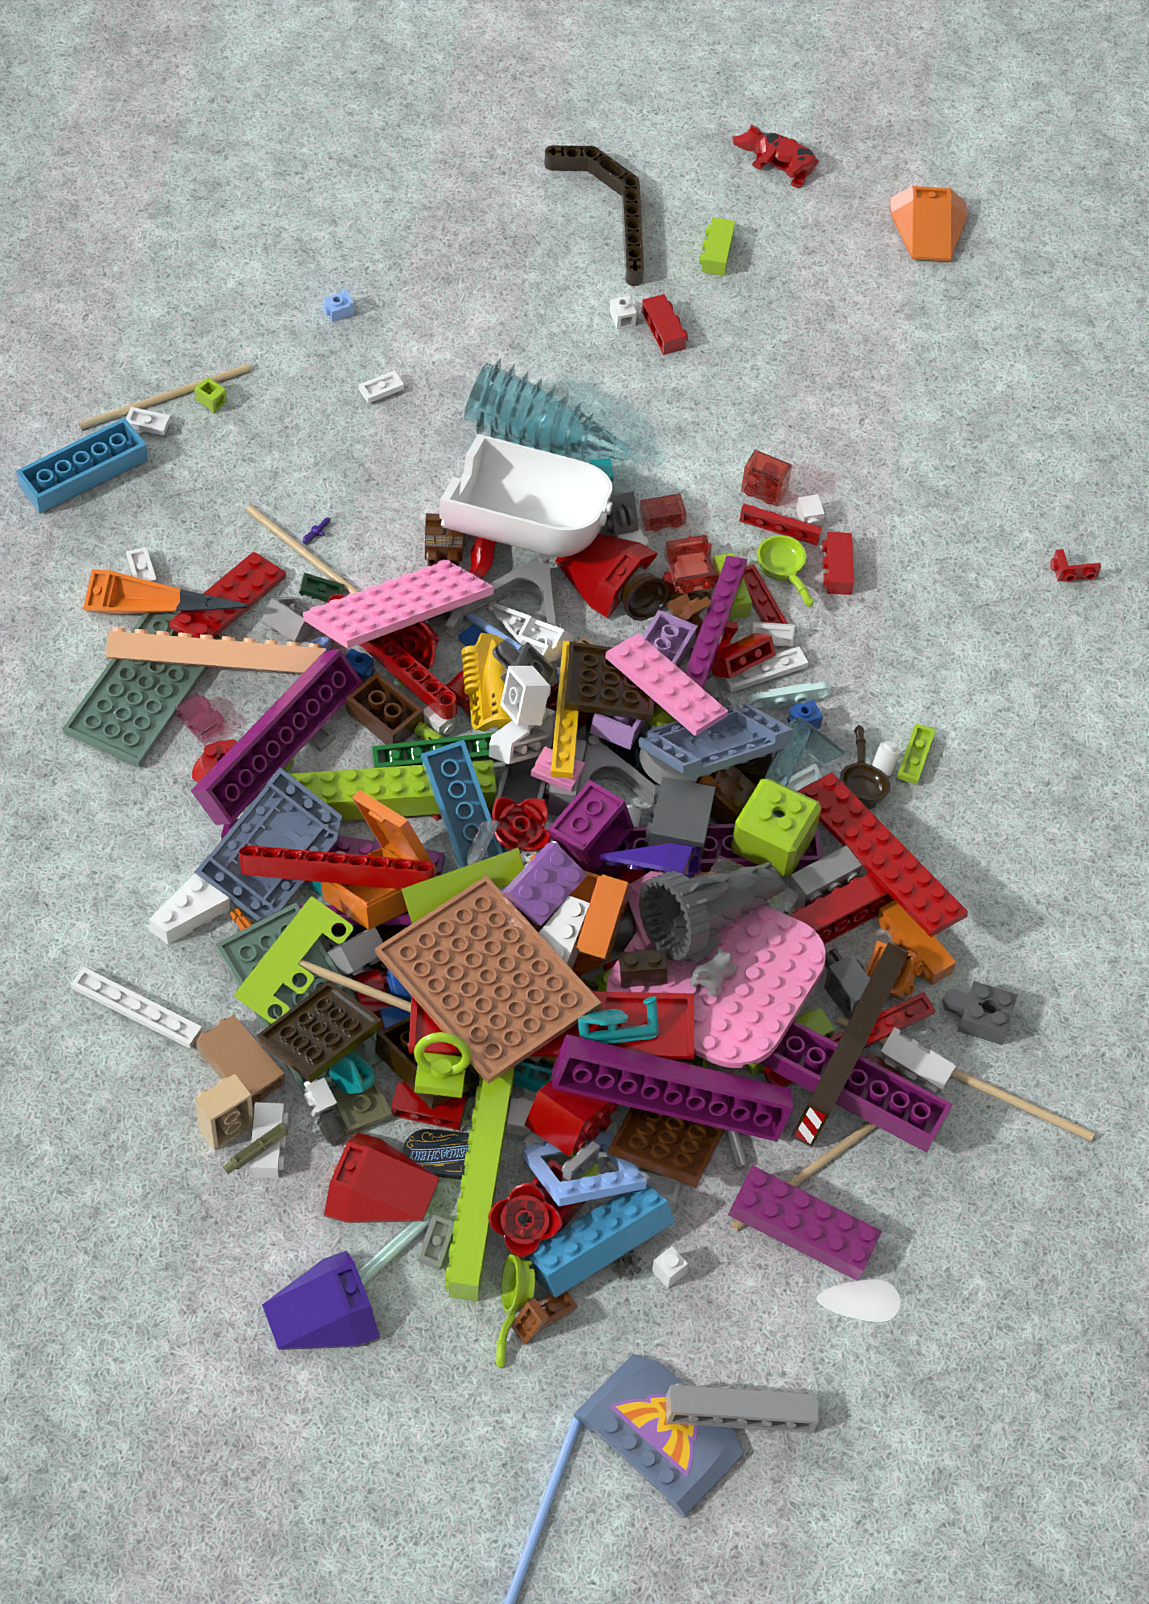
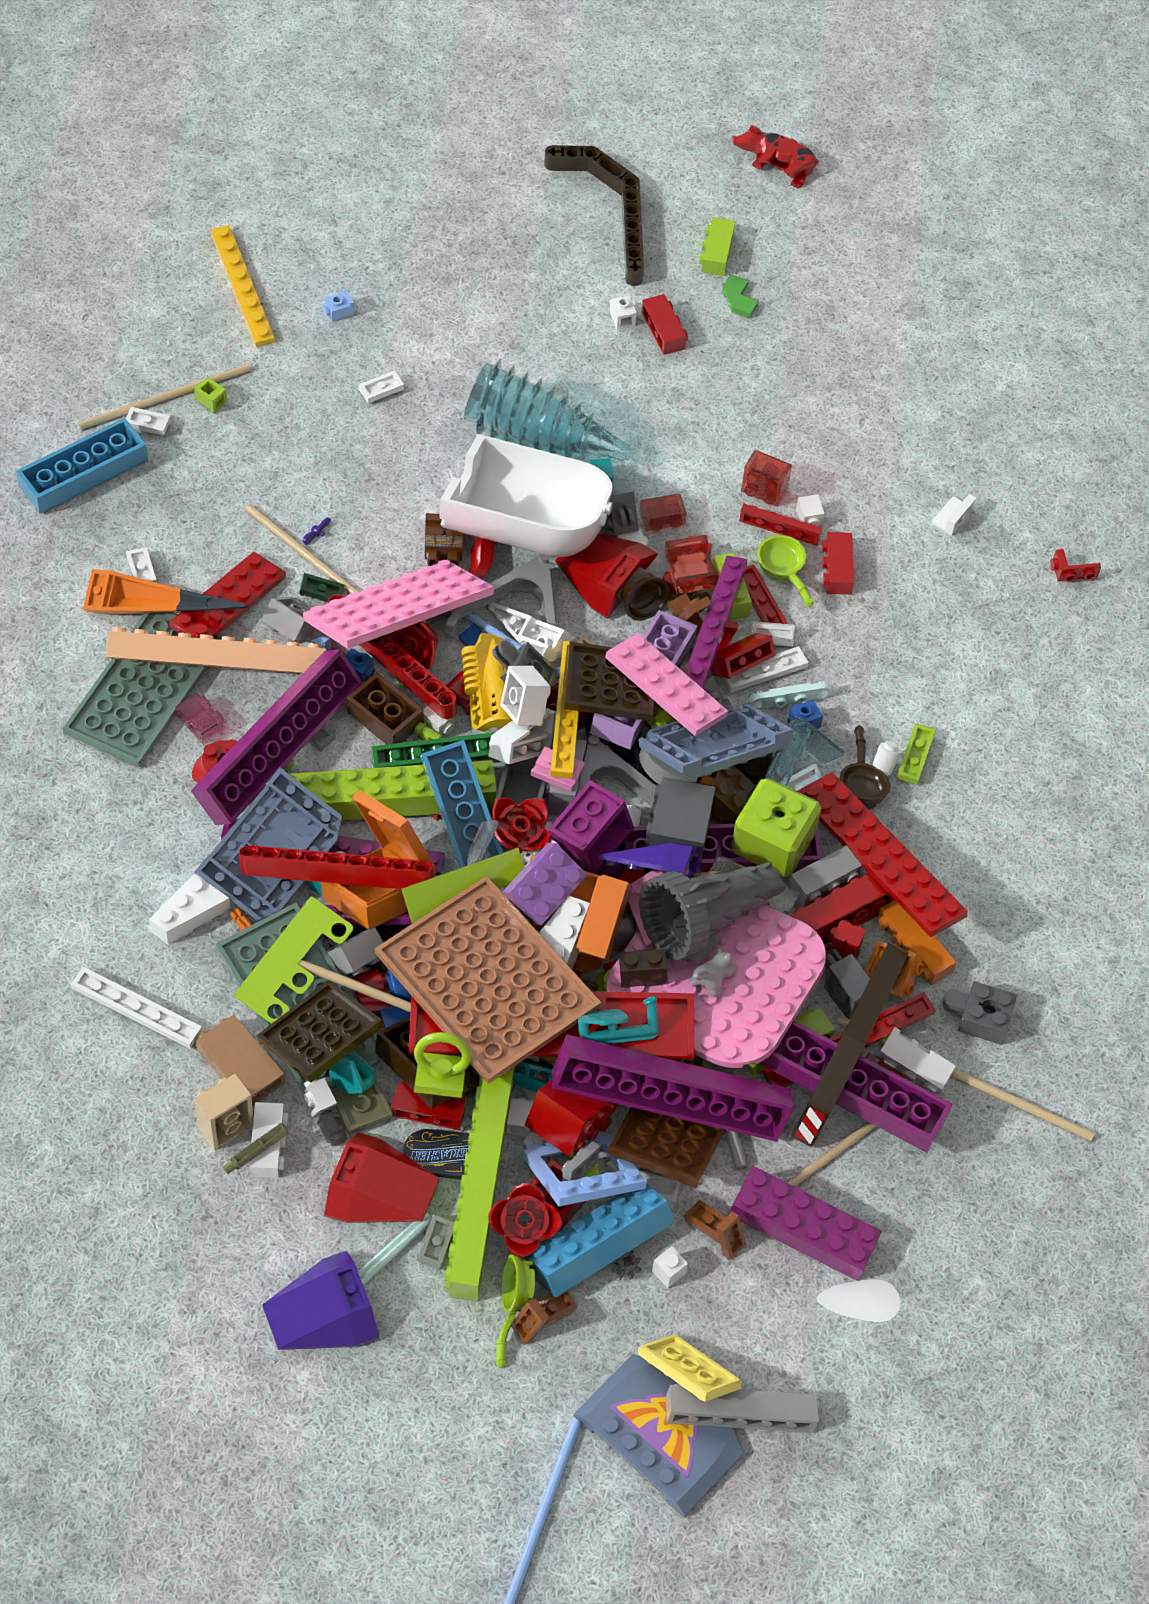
orange wedge [890,186,967,261] -> none
none -> yellow plate [210,225,275,347]
none -> light yellow piece [638,1334,742,1402]
none -> dark orange bracket [684,1200,746,1260]
none -> bright green tile [722,274,758,318]
none -> red brick [826,920,865,960]
none -> white panel [932,494,976,536]

